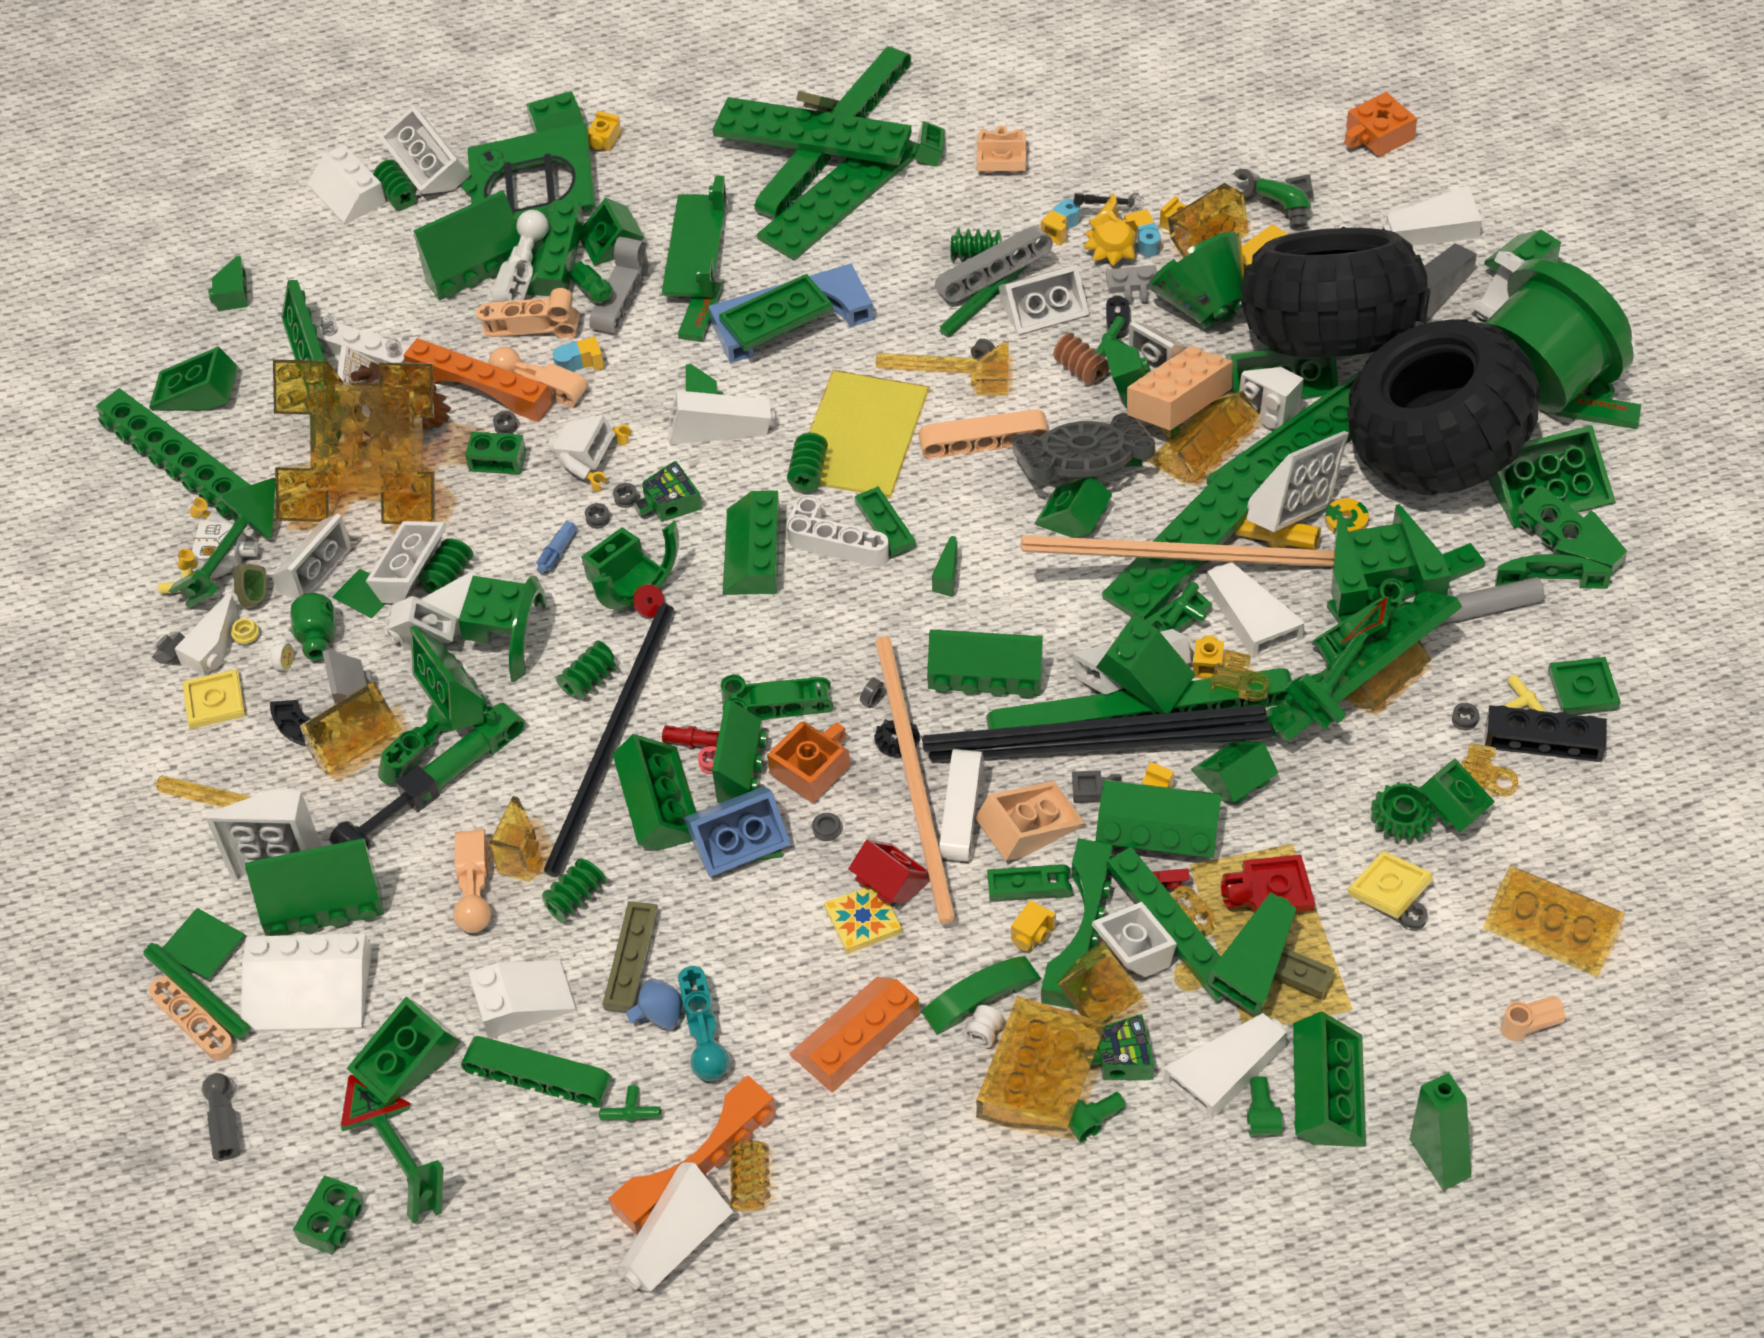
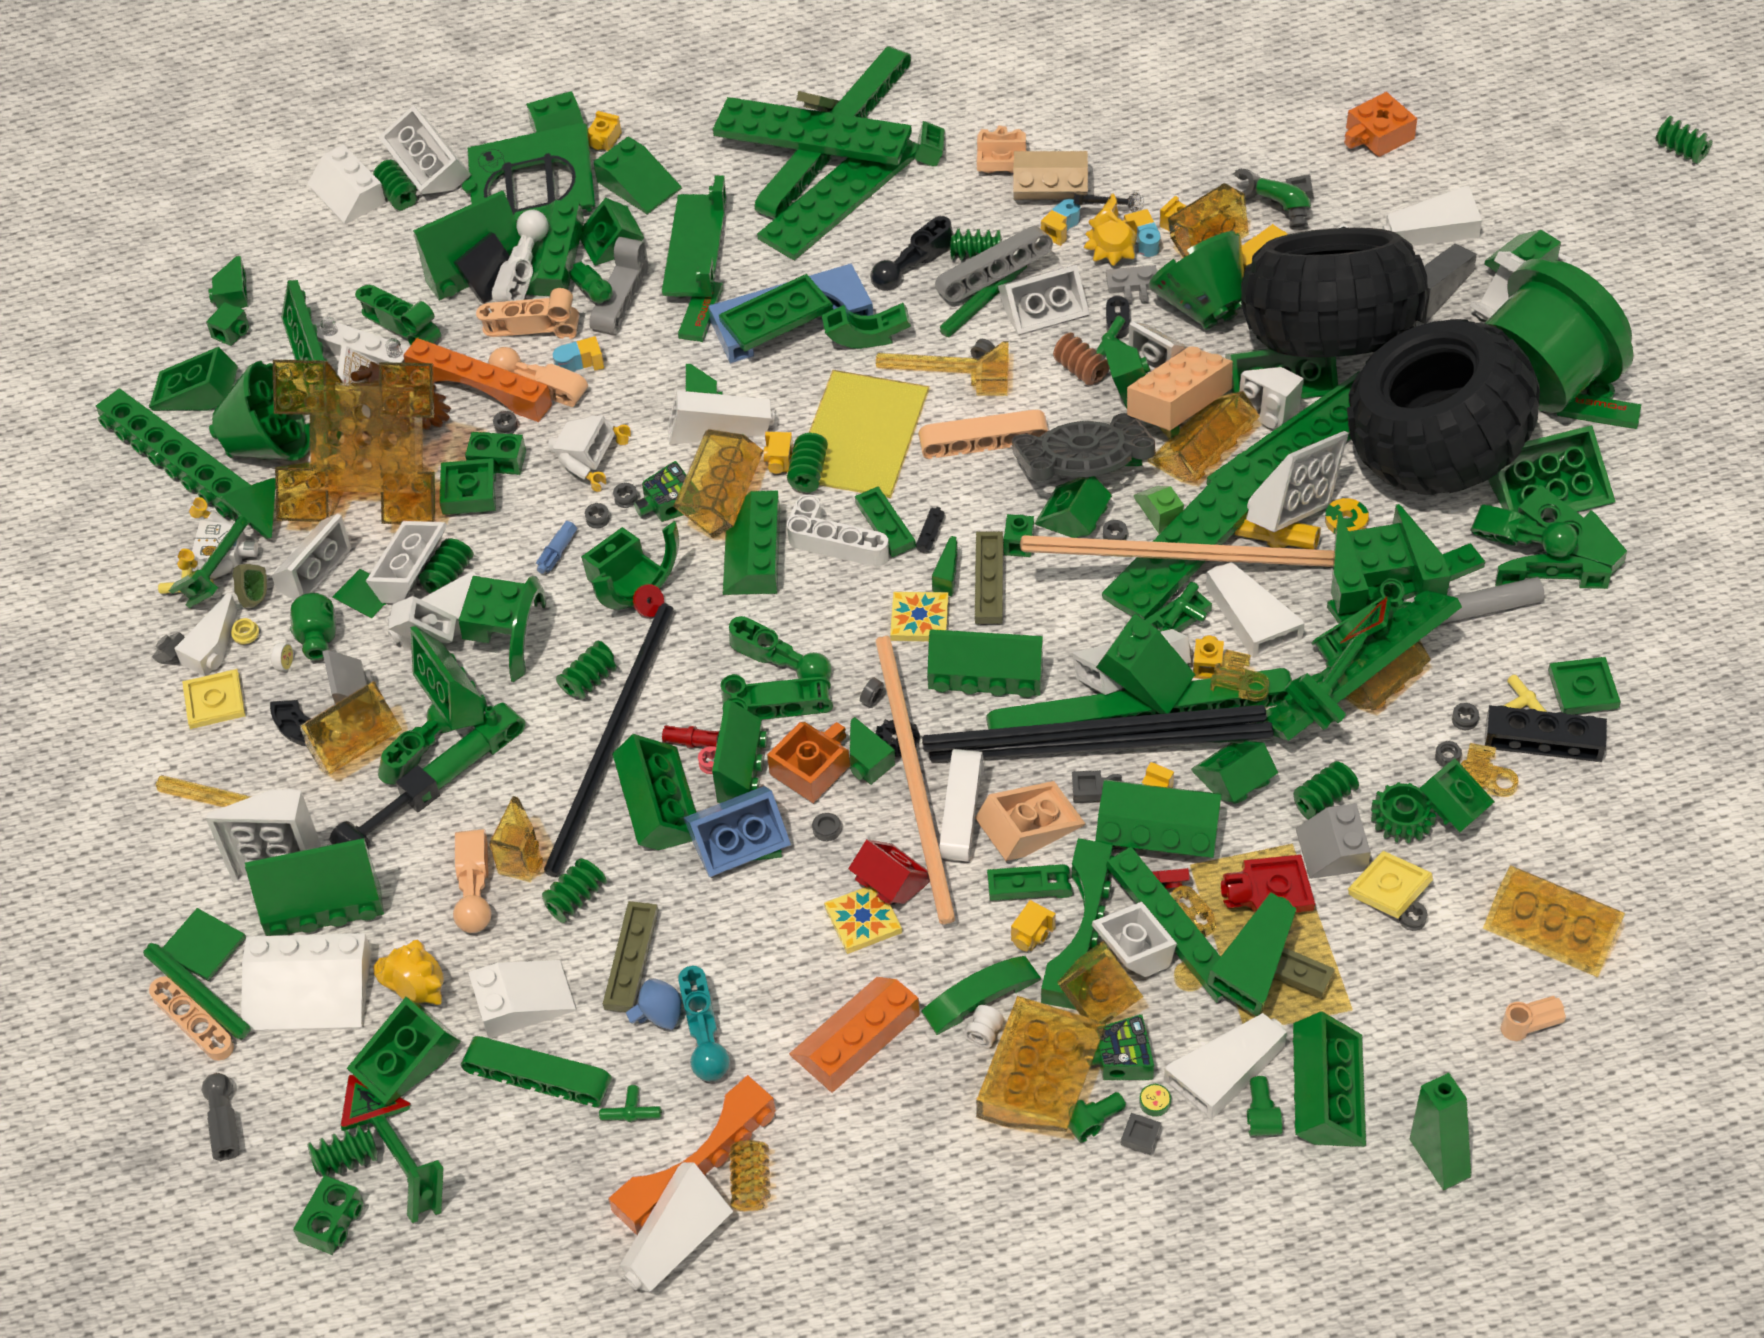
none -> green brick [206,302,250,346]
none -> green cone [209,361,311,461]
none -> green piece [307,1124,378,1177]
none -> green piece [355,285,441,345]
none -> yellow head [373,939,444,1005]
none -> green brick [439,458,496,515]
none -> black tile [453,232,517,303]
none -> green slope [593,136,682,215]
none -> clear yellow slope [674,429,764,538]
none -> green beam [729,616,832,687]
none -> yellow brick [763,431,793,474]
none -> green arch [822,303,911,349]
none -> green slope [850,717,896,785]
none -> black beam [870,216,954,291]
none -> tile [890,592,948,642]
none -> black axle [916,507,945,553]
none -> olive plate [975,531,1003,624]
none -> green brick [1003,514,1034,557]
none -> tan slope [1013,151,1088,200]
none -> dark grey bush [1103,520,1127,540]
none -> dark grey plate [1121,1113,1161,1155]
none -> bright green slope [1134,486,1184,534]
none -> tile [1139,1084,1171,1117]
none -> green piece [1293,761,1359,820]
none -> light grey slope [1296,803,1371,879]
none -> dark grey axle [1435,741,1462,767]
none -> green beam [1470,504,1578,557]
none -> green piece [1655,115,1713,164]

